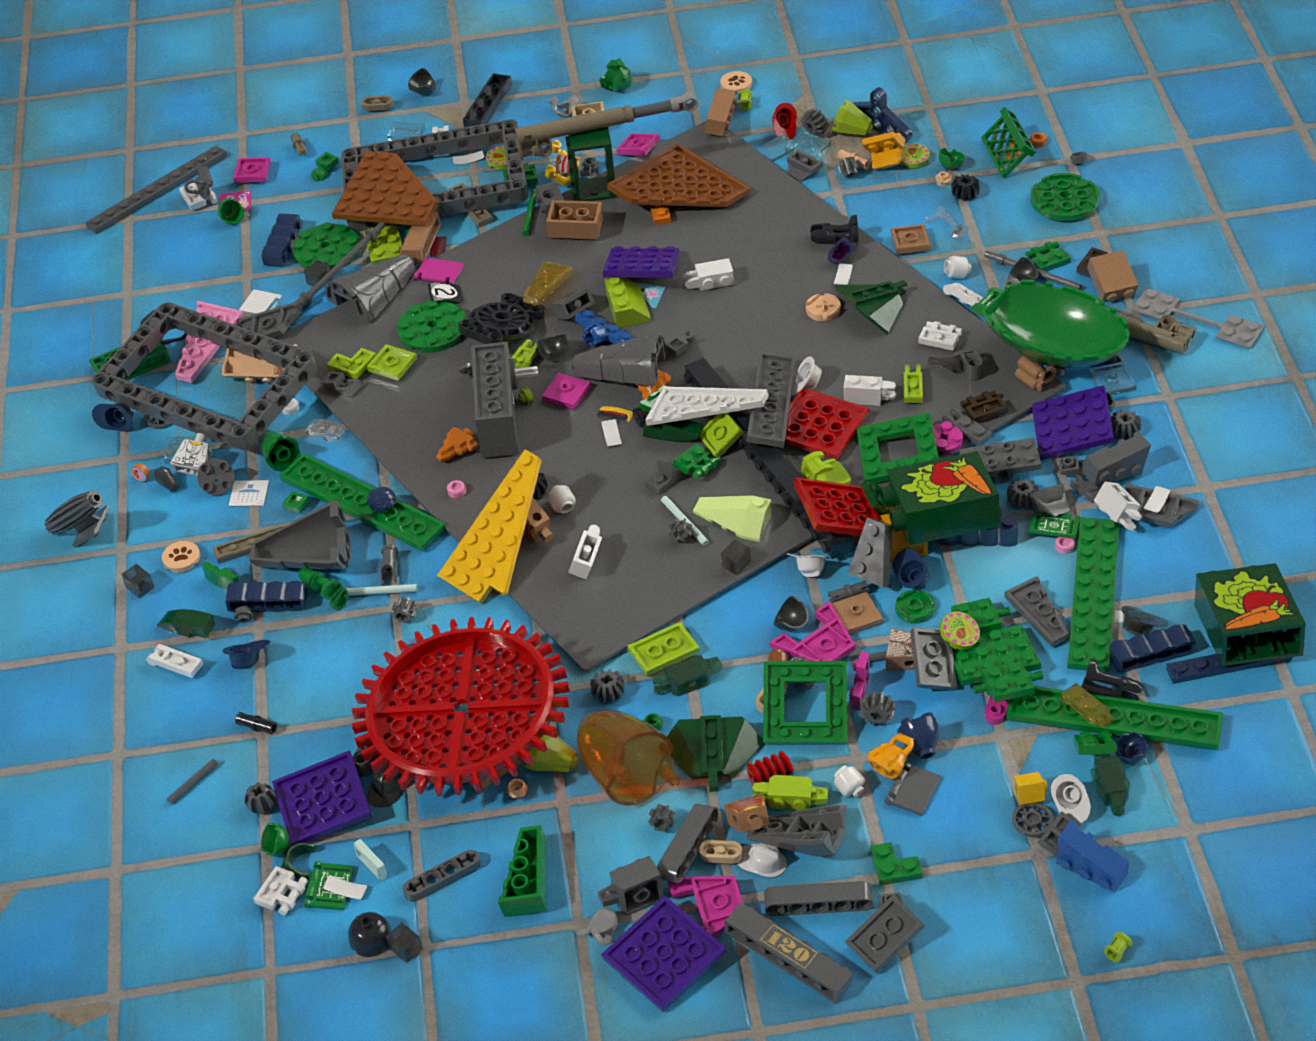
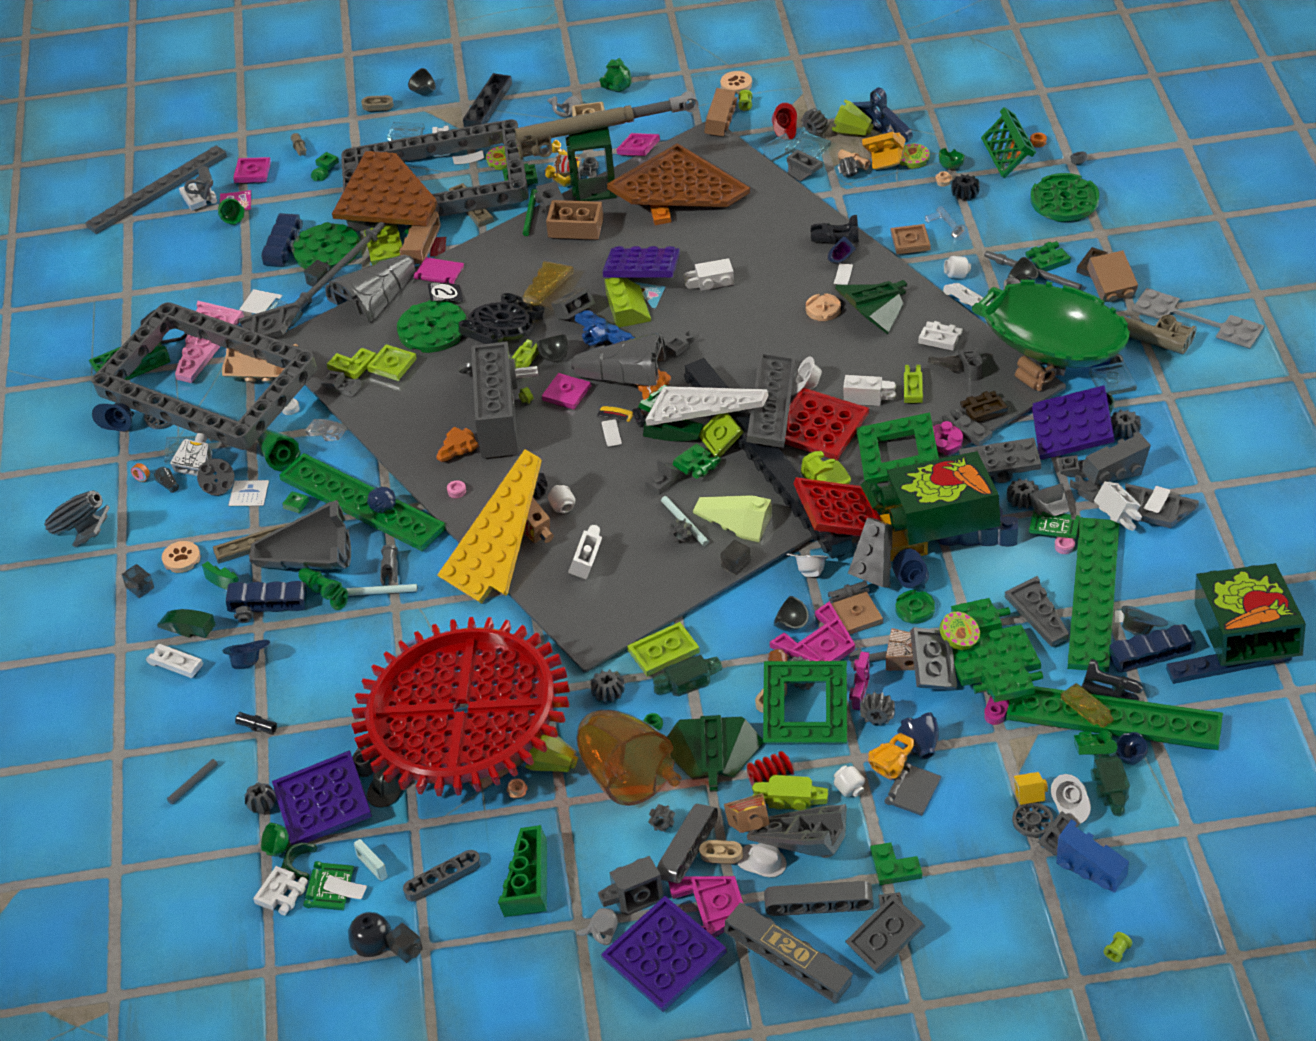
dark grey gear [392,597,417,623] -> none

